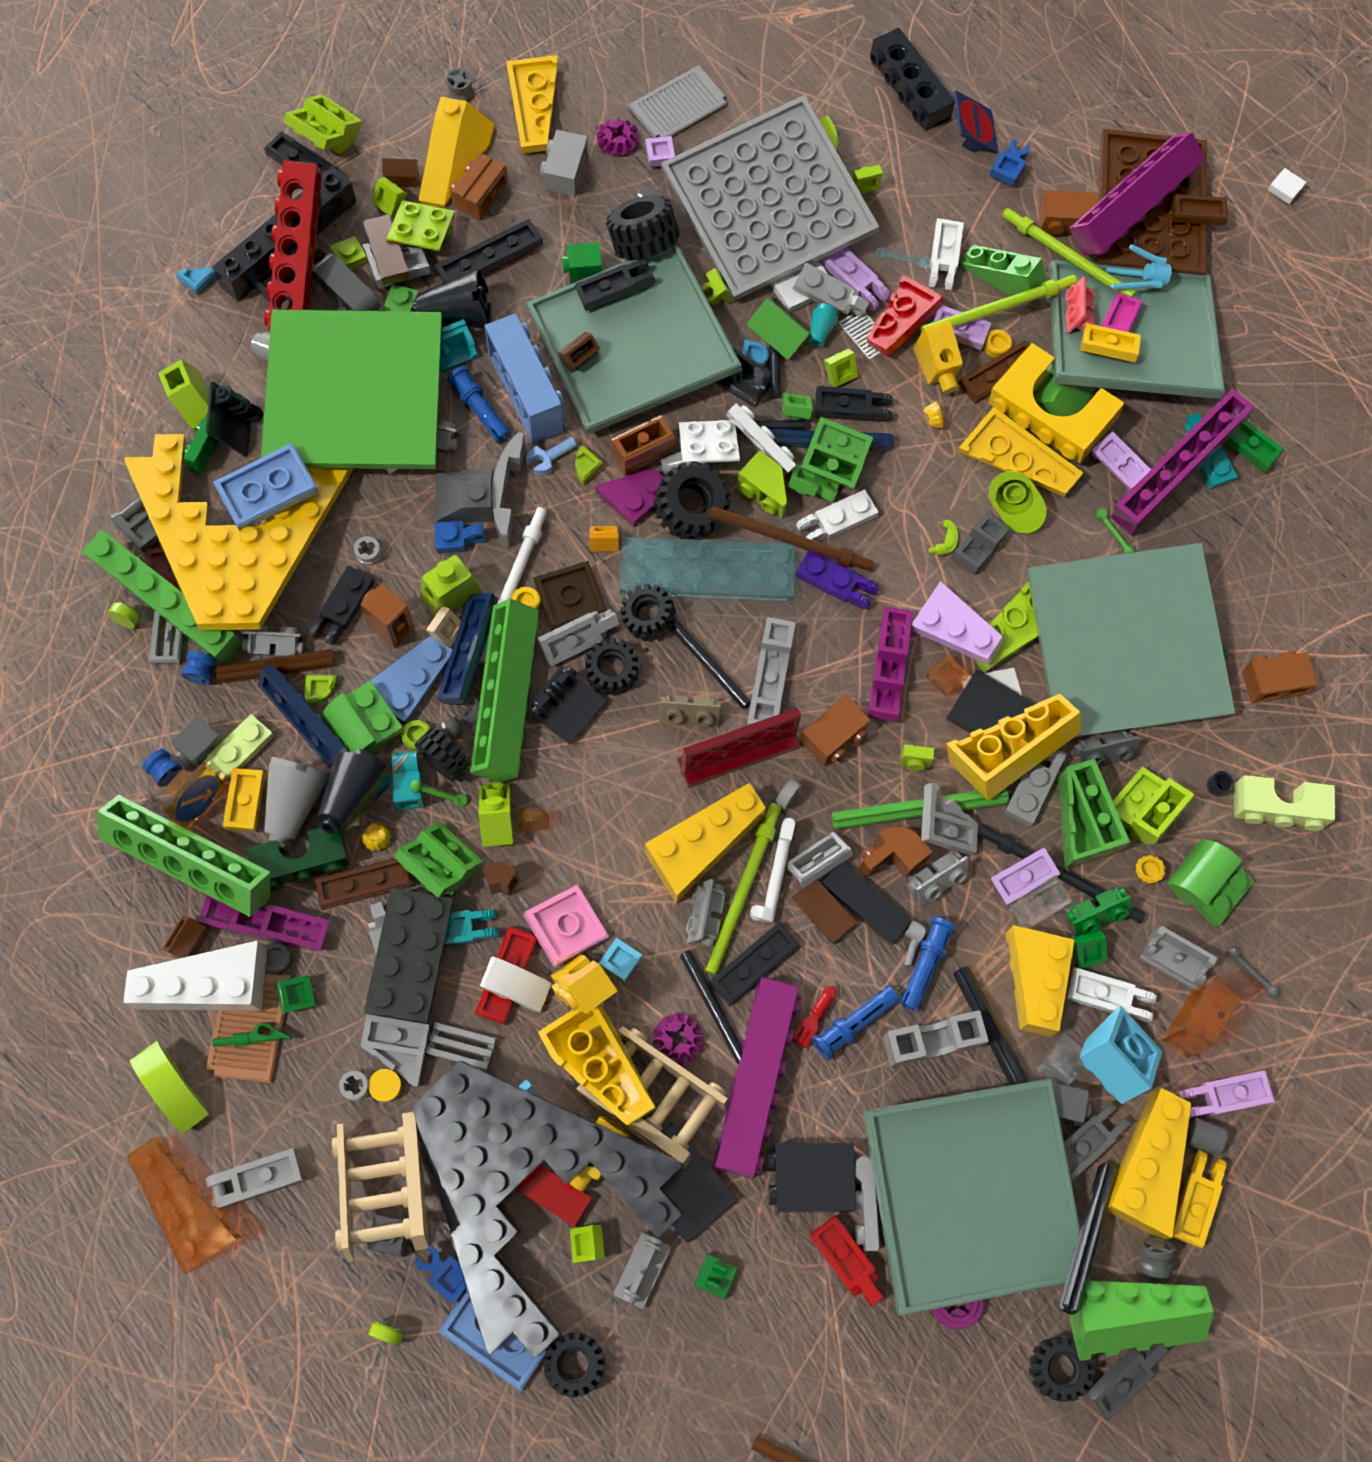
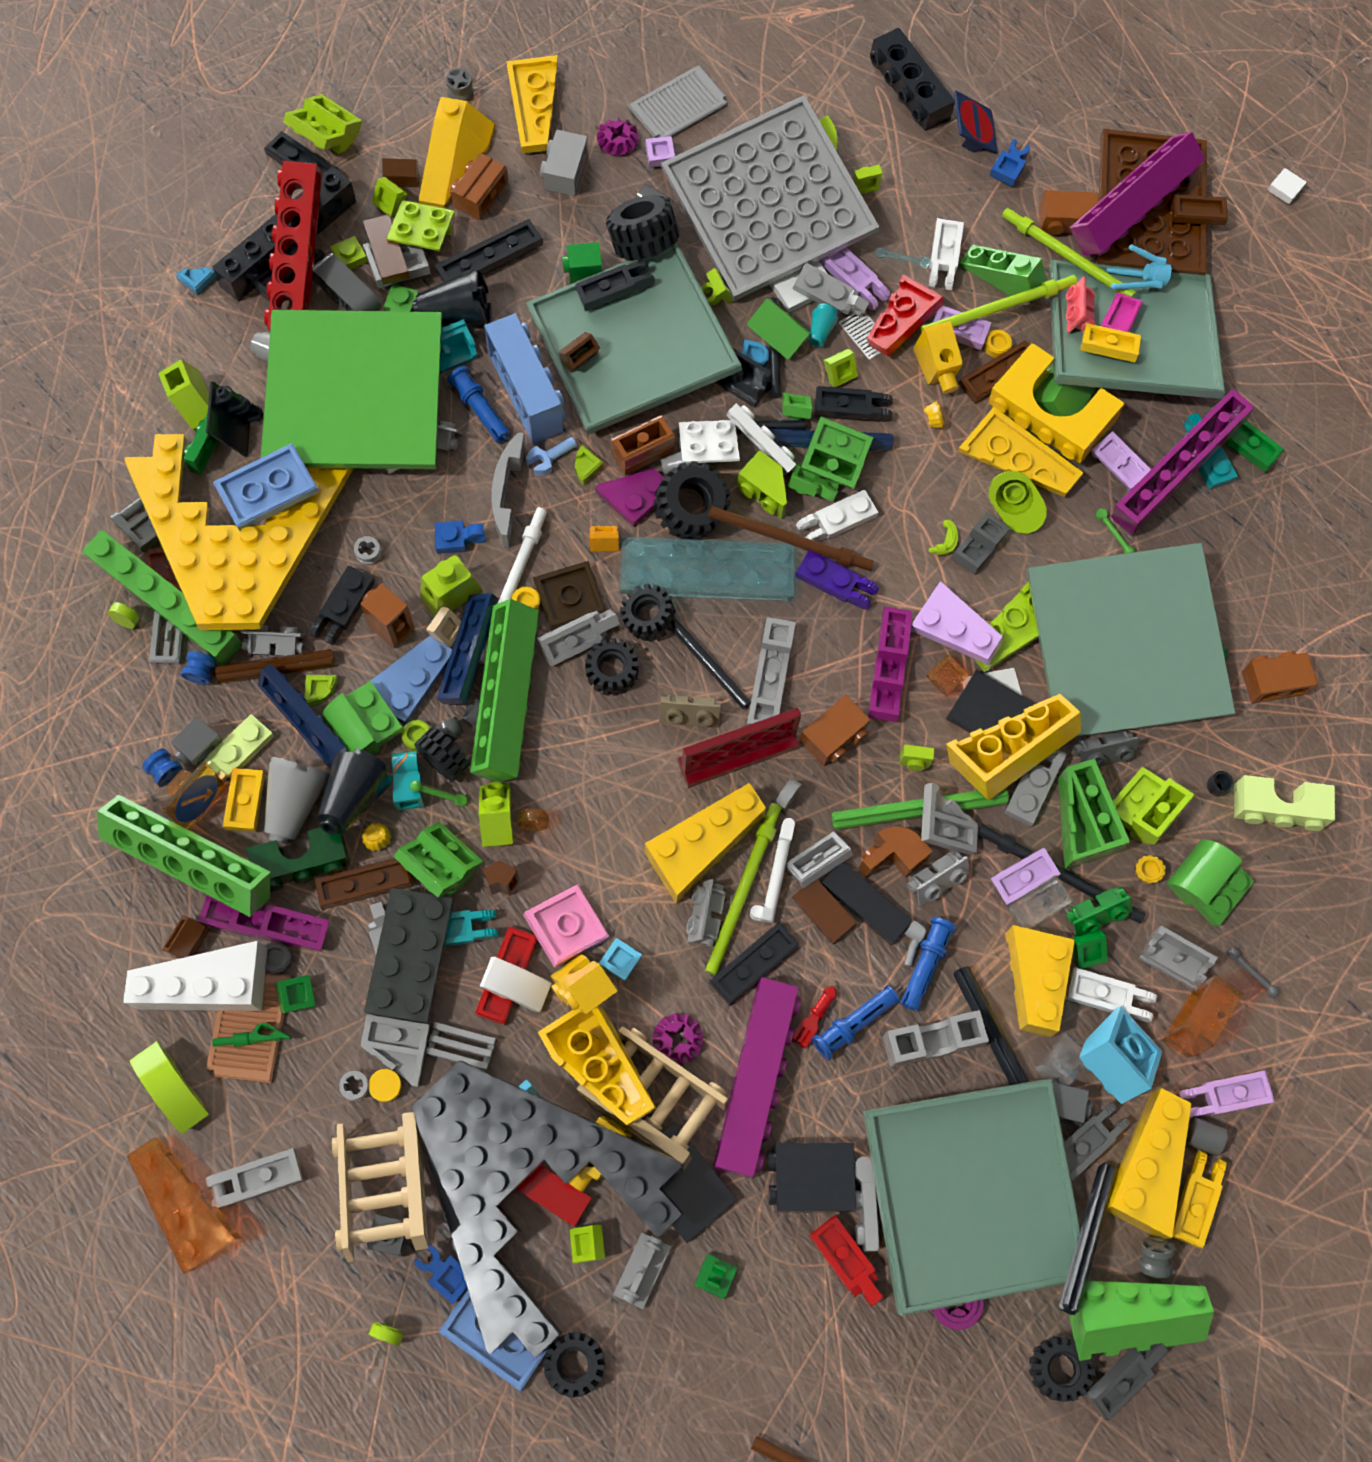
dark grey slope [436,469,494,523] -> none
black hinge [527,666,607,745] -> none
black bar [680,950,743,1065] -> none

